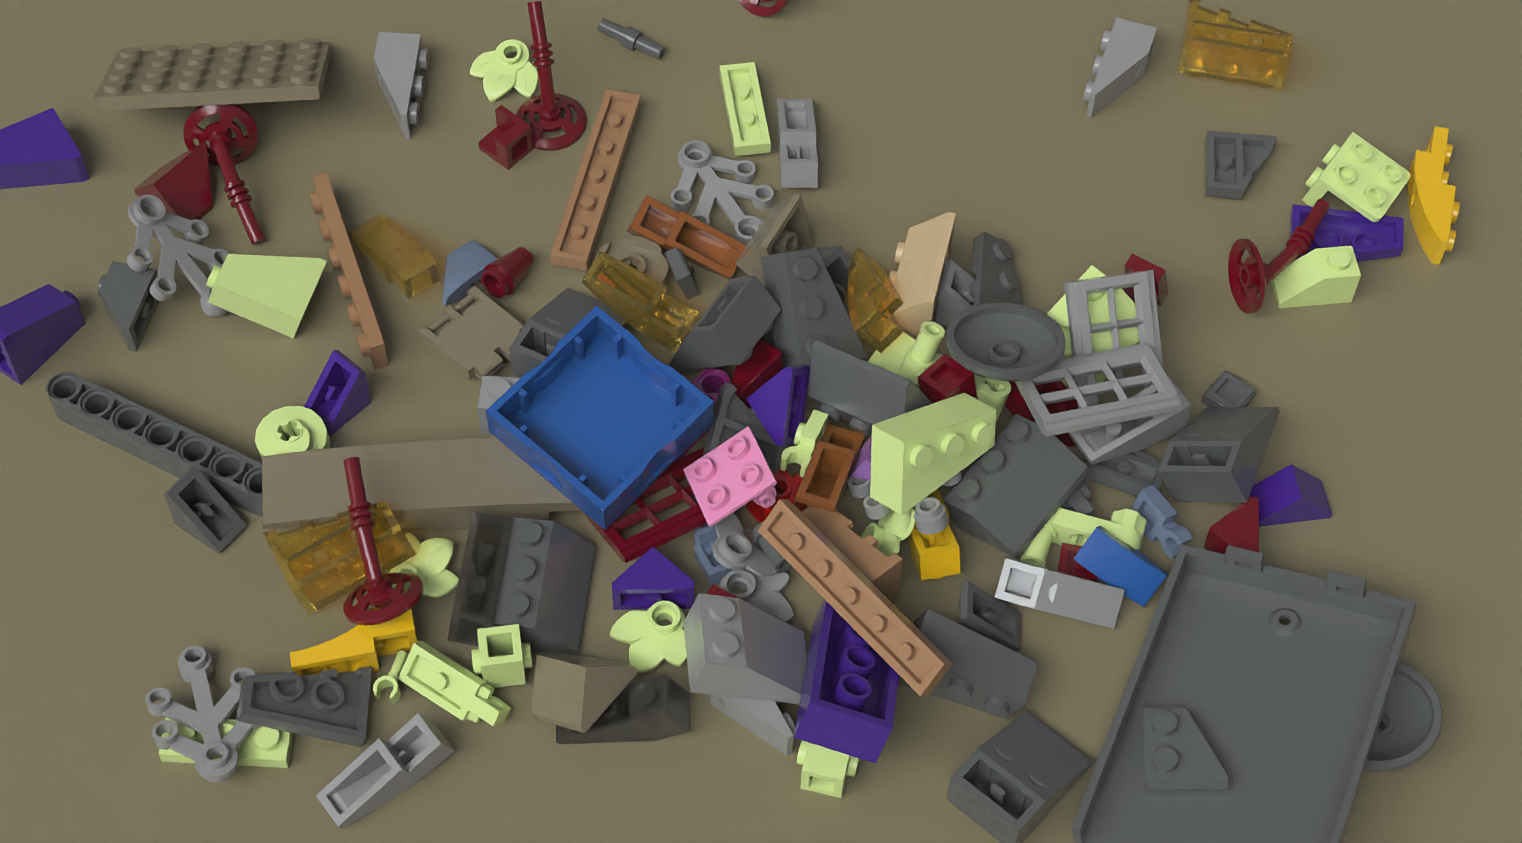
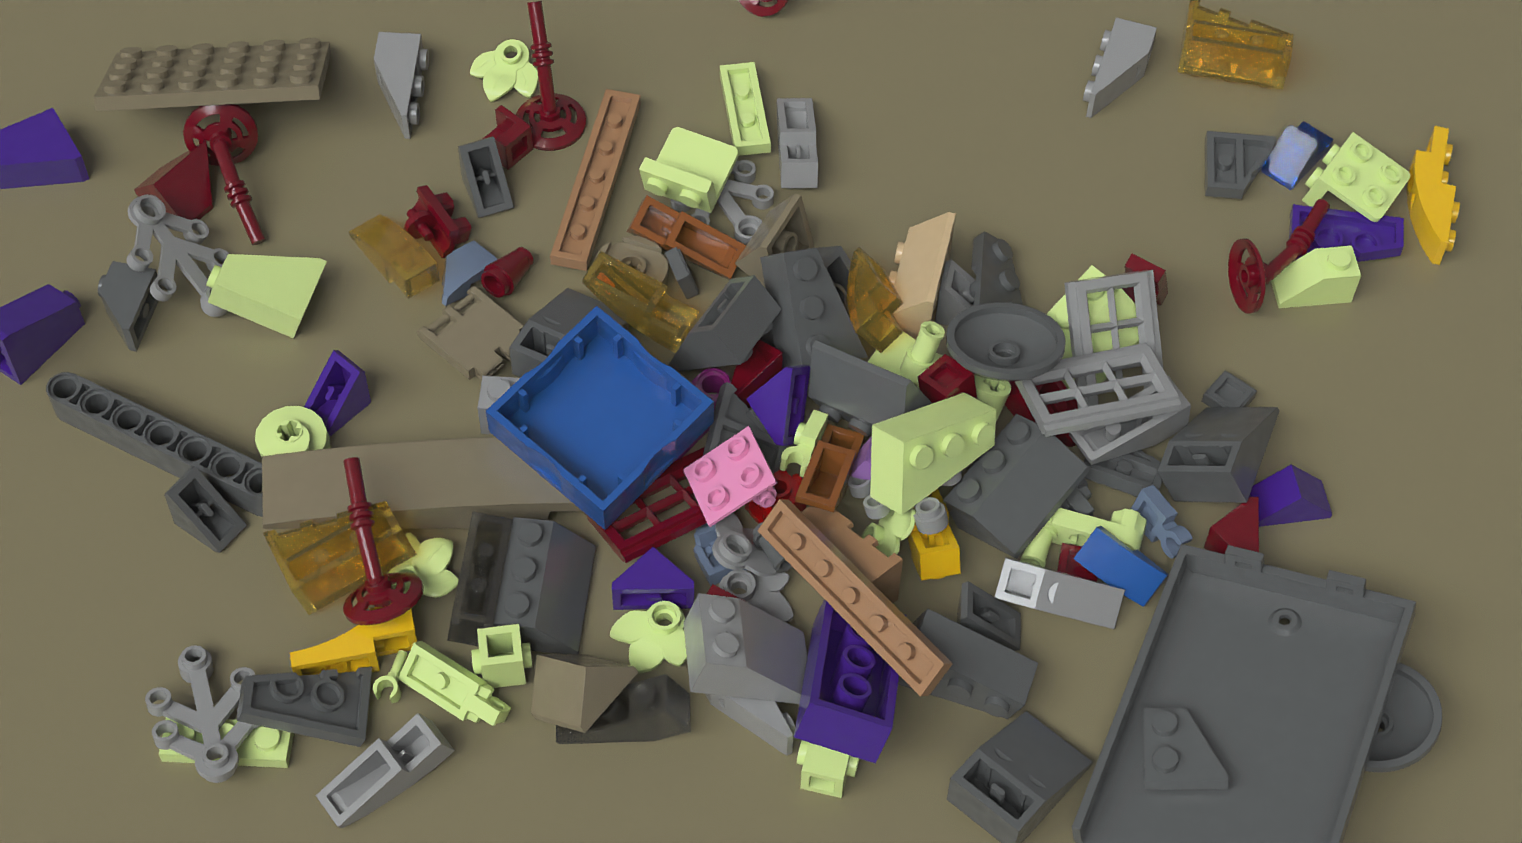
medium nougat plate [309,173,389,370] -> none
dark grey bar [598,18,665,60] -> none
none -> dark red hips [404,185,472,258]
none -> dark grey slope [458,136,514,218]
none -> yellowish green bracket [639,127,739,213]
none -> clear blue slope [1261,121,1333,190]

